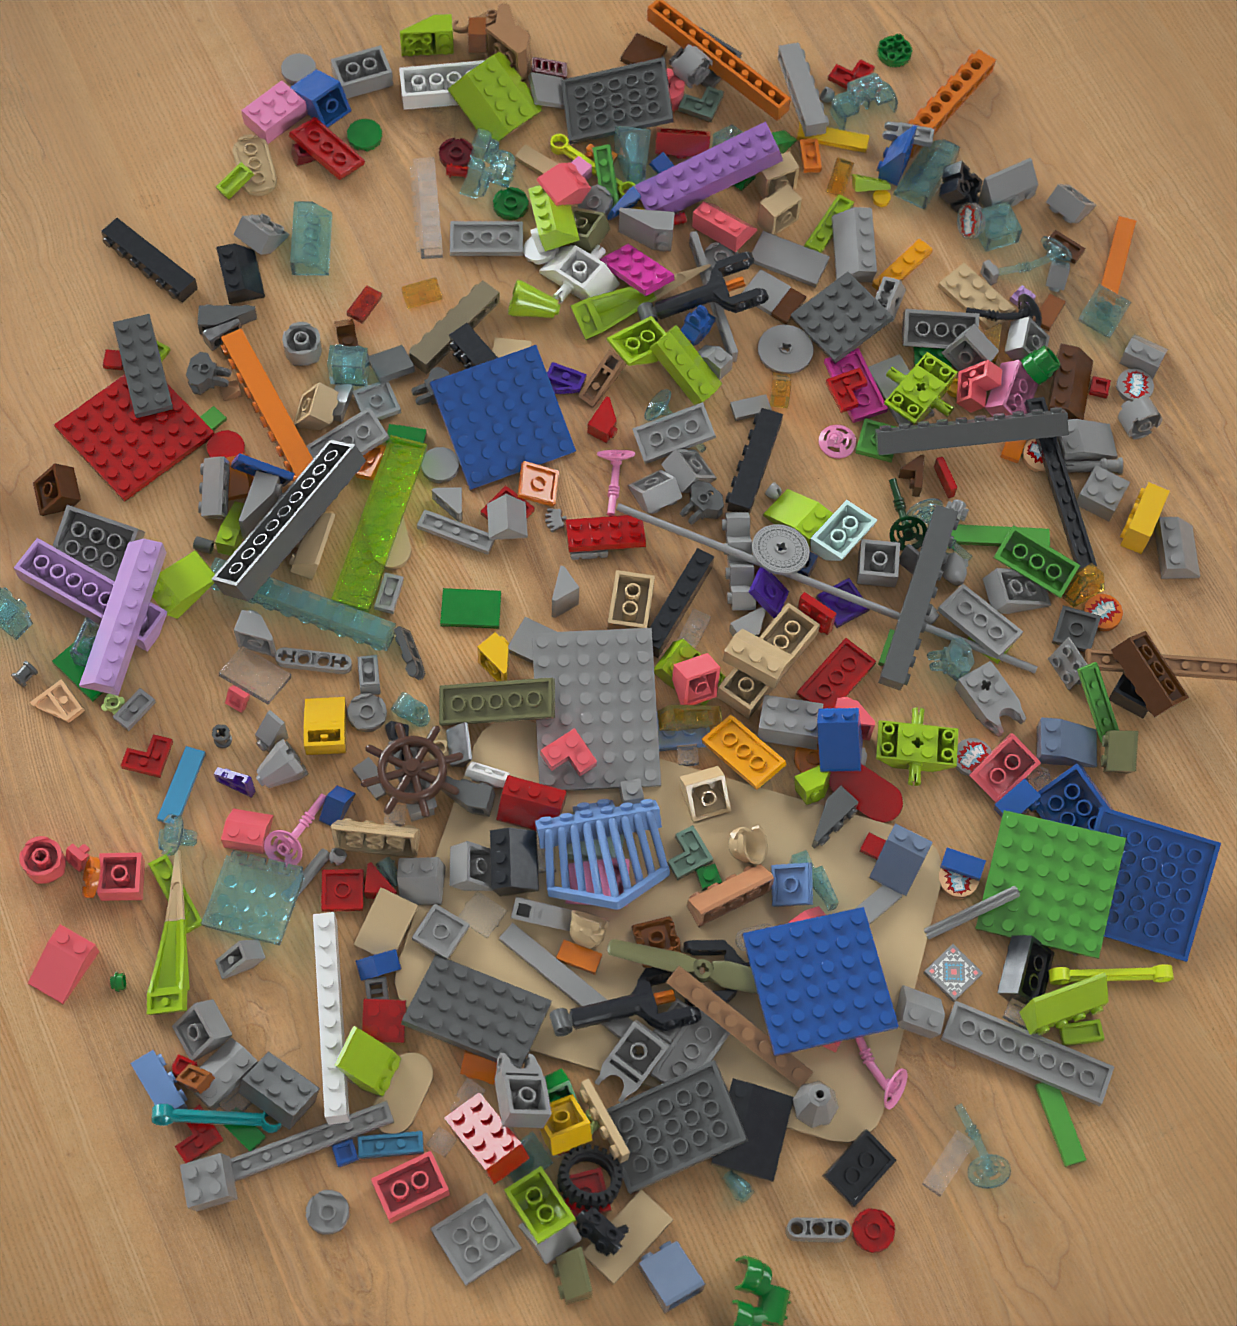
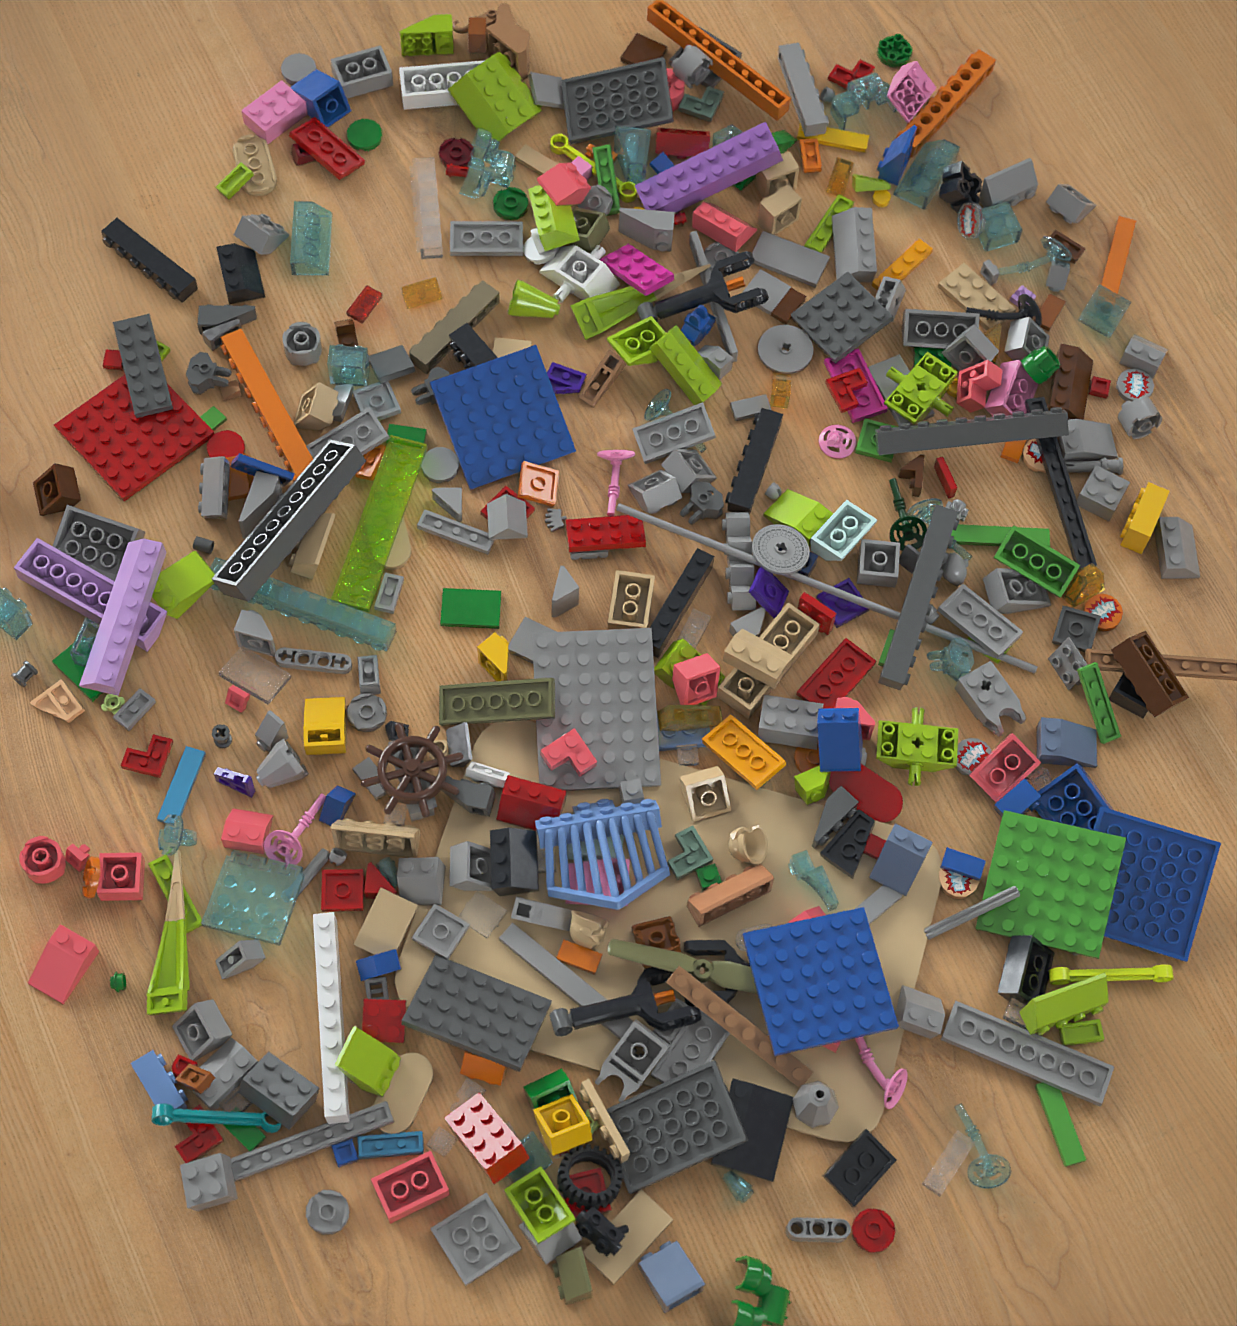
lime slope [215,501,245,556] -> none
clear light blue piece [391,692,430,727] -> none
dark grey hinge [394,626,426,680] -> none
light grey brick [494,1053,552,1128] -> none
slope [532,57,567,79] -> none
red slope [587,396,618,443] -> none
blue slope [607,186,641,220] -> none
medium blue tile [771,863,813,907] -> none
light grey hinge [882,122,935,147] -> none
light grey tile [924,944,983,1002] -> none
olive slope [1101,730,1138,774] -> none
none -> black wing [820,809,875,879]
none -> bright pink slope [887,61,936,123]

